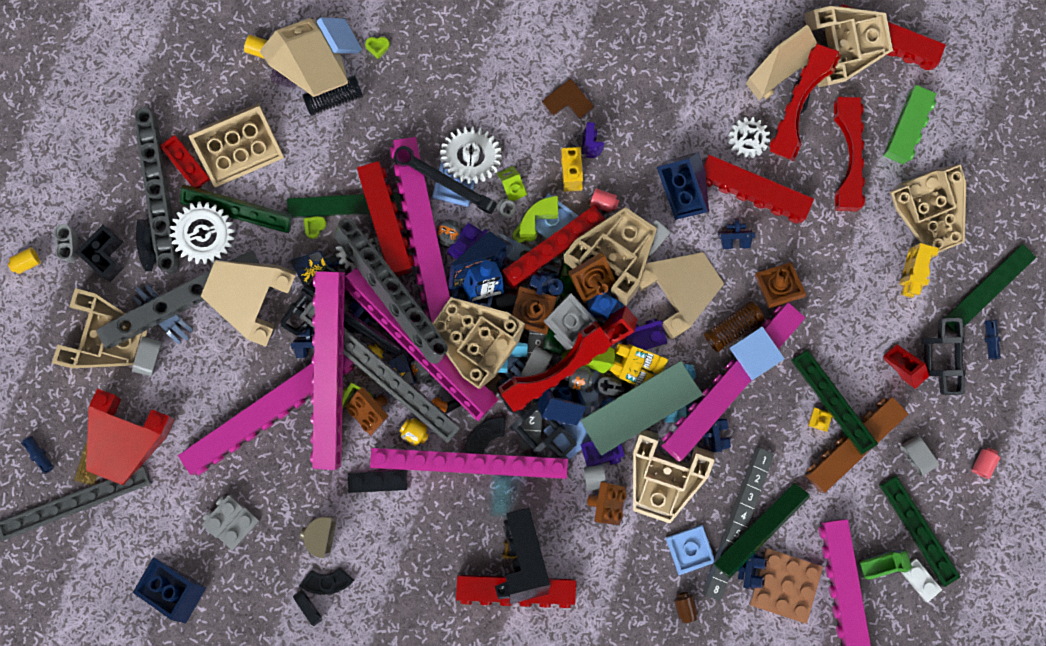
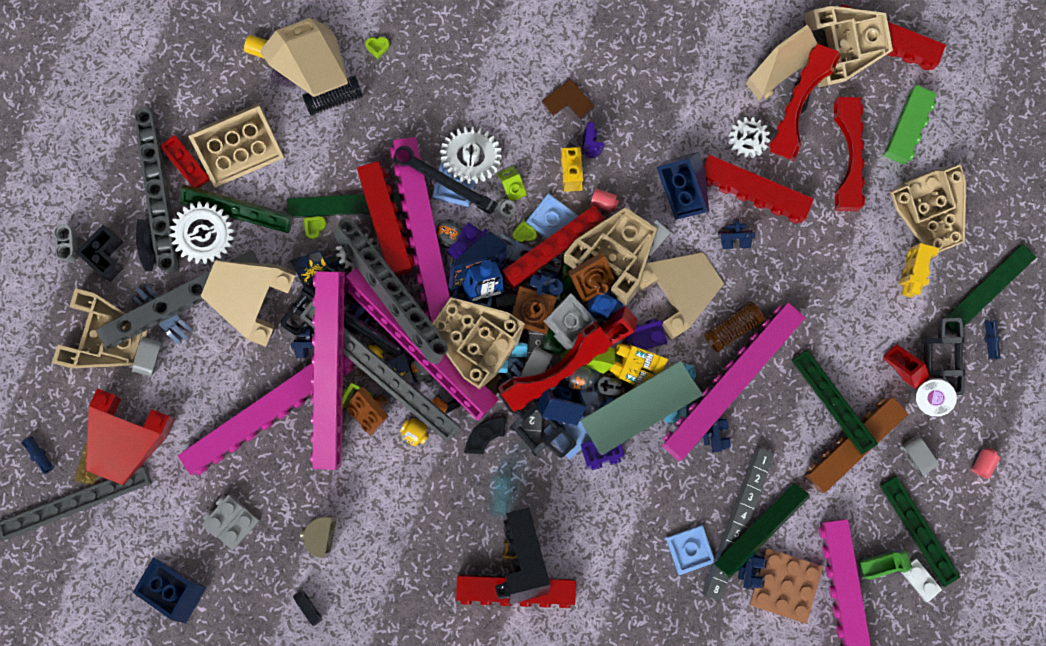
yellow brick [8,247,41,274] -> none
black tile [299,567,355,595] -> none
light blue tile [316,17,362,53] -> none
black plate [348,471,407,493] -> none
dark pink brick [370,448,568,479] -> none
lime brick [520,196,558,238] -> none
light grey beam [583,464,606,491] -> none
dark orange plate [587,482,626,525] -> none
tan wedge [633,430,715,523] -> none
reddish brown brick [674,592,698,623] -> none
light blue tile [730,327,785,380] -> none
dark orange plate [755,262,806,308] -> none
yellow tile [808,407,832,432] -> none
none -> white tile [916,378,957,416]

